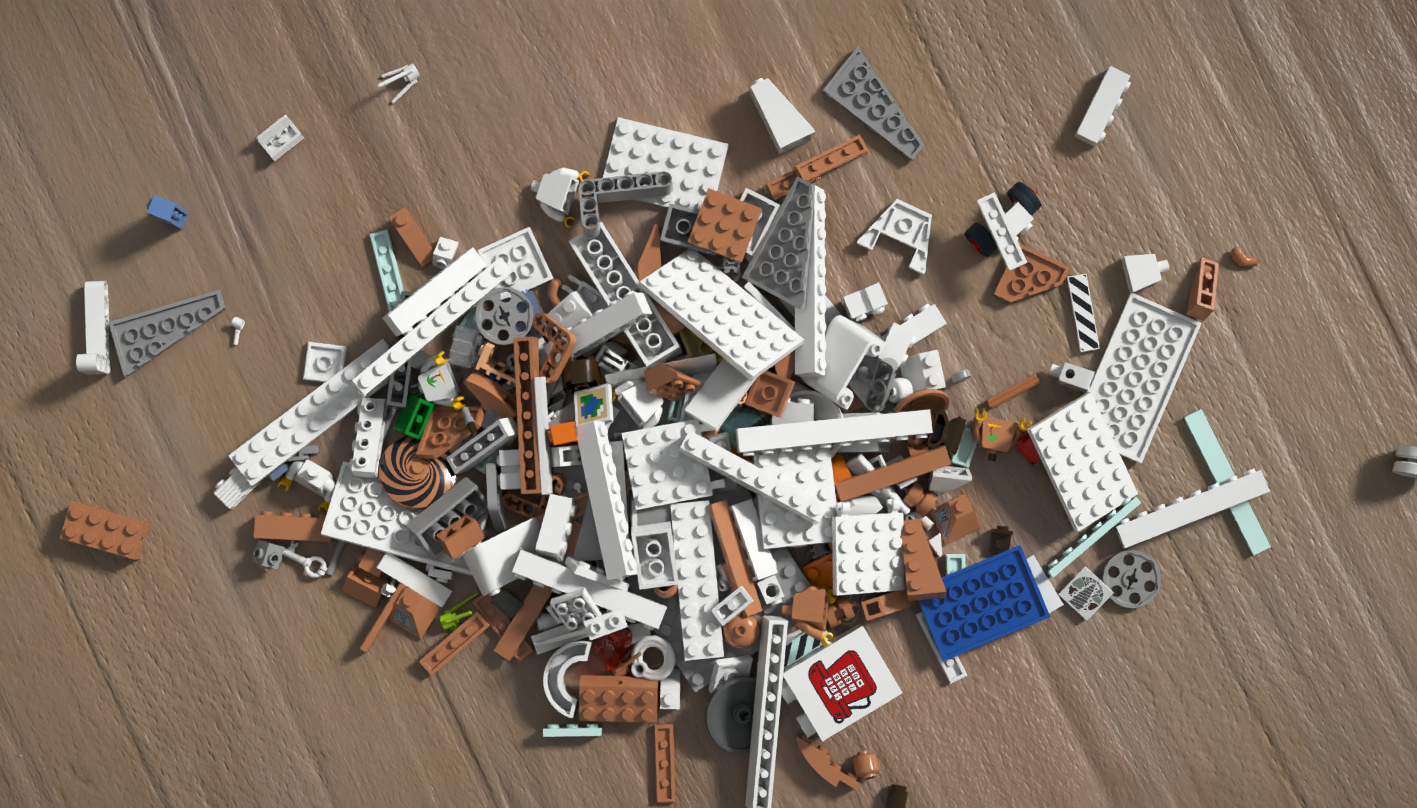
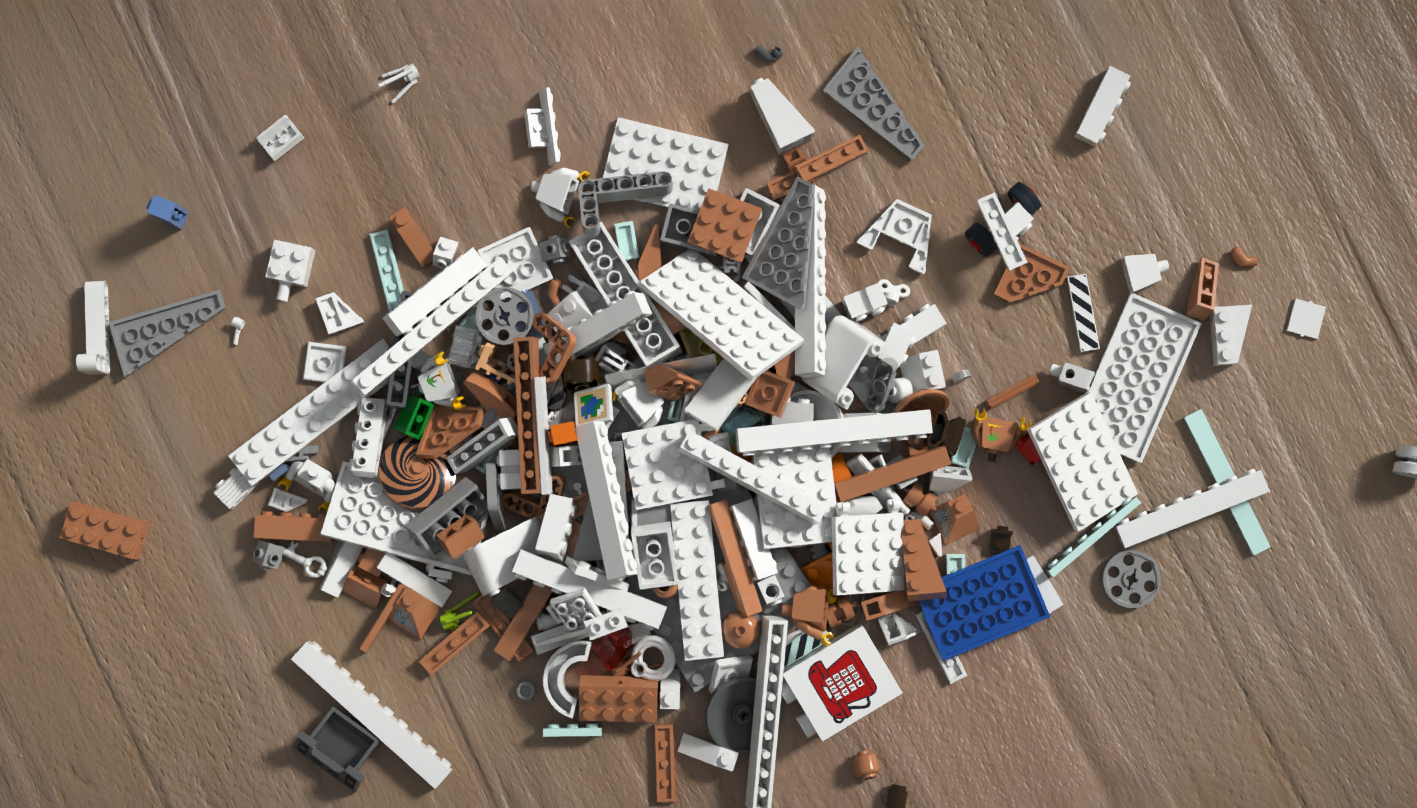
piece [461,407,478,437] -> none
white slope [711,586,754,626] -> none
nougat slope [795,735,860,790] -> none
tile [1058,566,1114,620] -> none
none -> white brick [266,240,315,302]
none -> white tile [268,488,309,512]
none -> white brick [291,641,453,789]
none -> dark grey windscreen [293,707,380,793]
none -> white wing [316,292,364,335]
none -> white tile [320,542,363,597]
none -> light grey tile [516,681,536,701]
none -> white bracket [524,87,560,166]
none -> light grey brick [539,235,571,264]
none -> light aqua tile [614,221,640,261]
none -> white slope [677,733,739,772]
none -> dark grey arm [754,45,783,62]
none -> nougat slope [781,146,806,172]
none -> white slope [877,612,923,645]
none -> white piece [878,279,910,306]
none -> white wedge [1209,305,1252,366]
none -> white piece [1286,299,1326,339]

